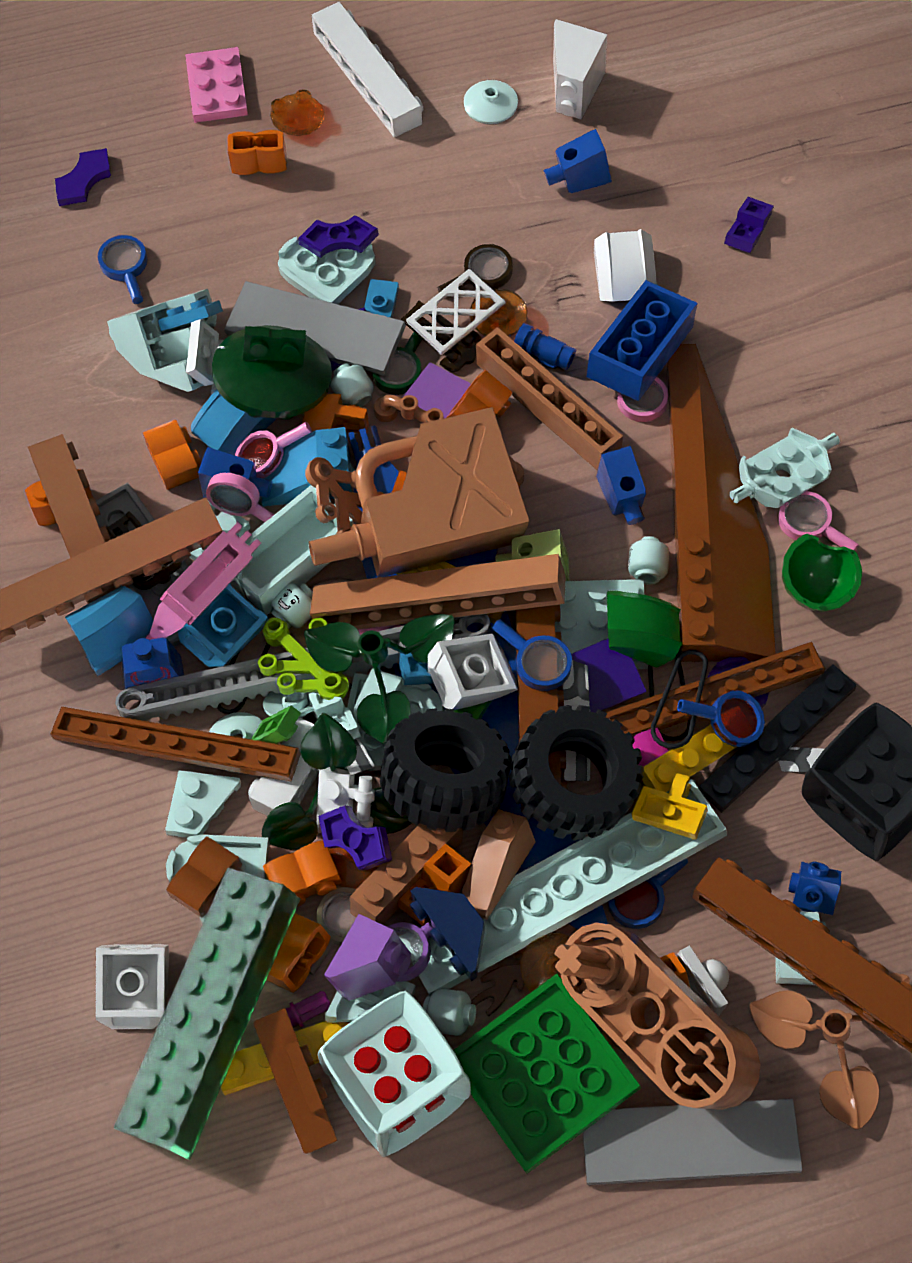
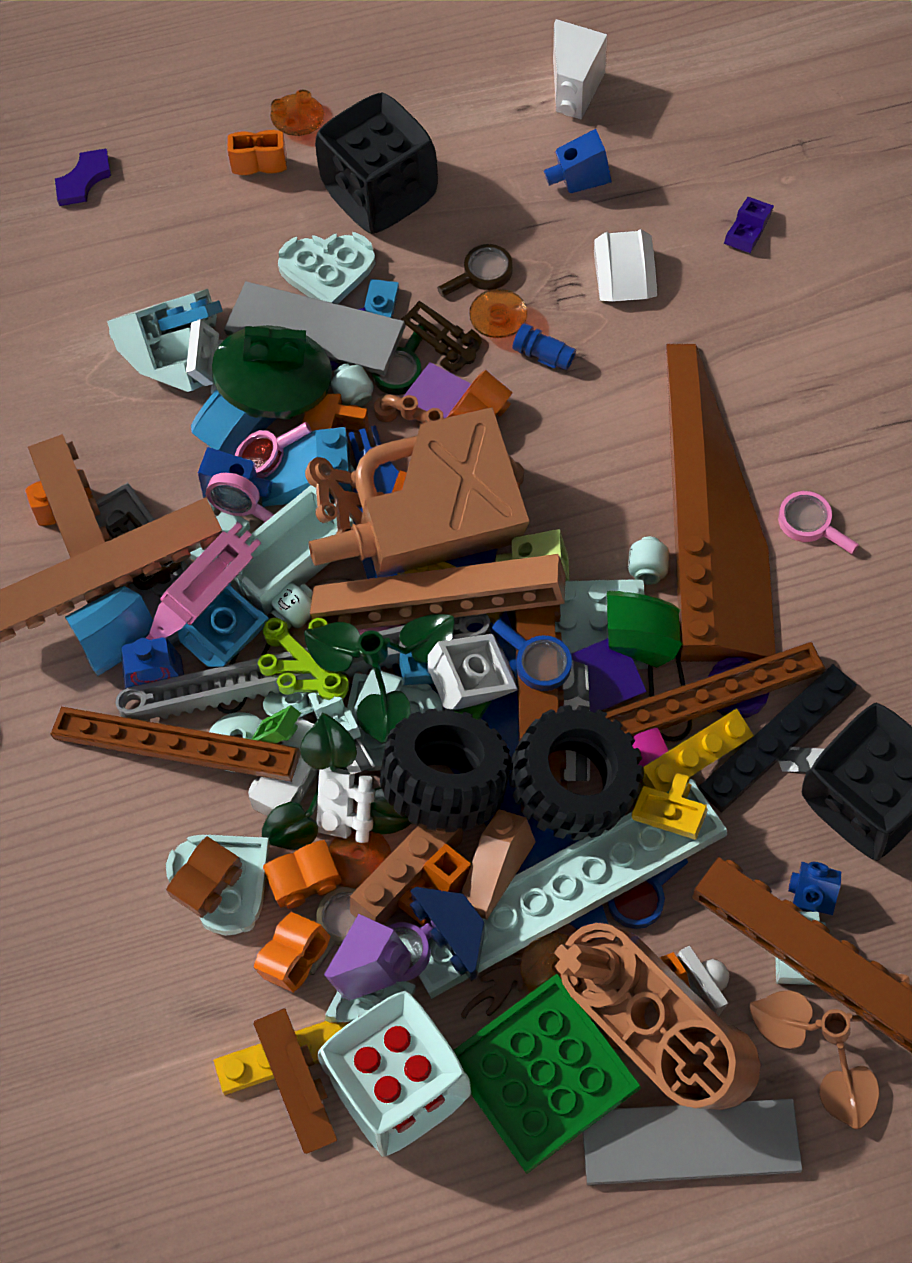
white slope [96,944,169,1029] -> none
piece [98,235,147,304] -> none
clear green brick [114,868,301,1160] -> none
orange brick [143,420,201,490] -> none
light aqua wing [165,770,241,838] -> none
bright pink plate [185,47,248,123] -> none
magenta axle [286,991,331,1028] -> none
dark purple tile [298,215,379,258] -> none
white brick [312,2,424,138] -> none
dark purple tile [318,805,392,870] -> none
white window [406,269,506,355] -> none
light aqua head [423,988,476,1036] -> none
light aqua dish [464,80,518,124] -> none
nougat brick [476,327,623,471] -> none
blue brick [586,280,698,401] -> none
blue torso [596,446,646,525] -> none
piece [617,377,668,422] -> none
black piece [651,650,708,749] -> none
piece [677,691,765,747] -> none
light aqua plate [730,428,840,508] -> none
green cylinder [781,534,862,612] -> none
none -> black piece [315,92,438,234]

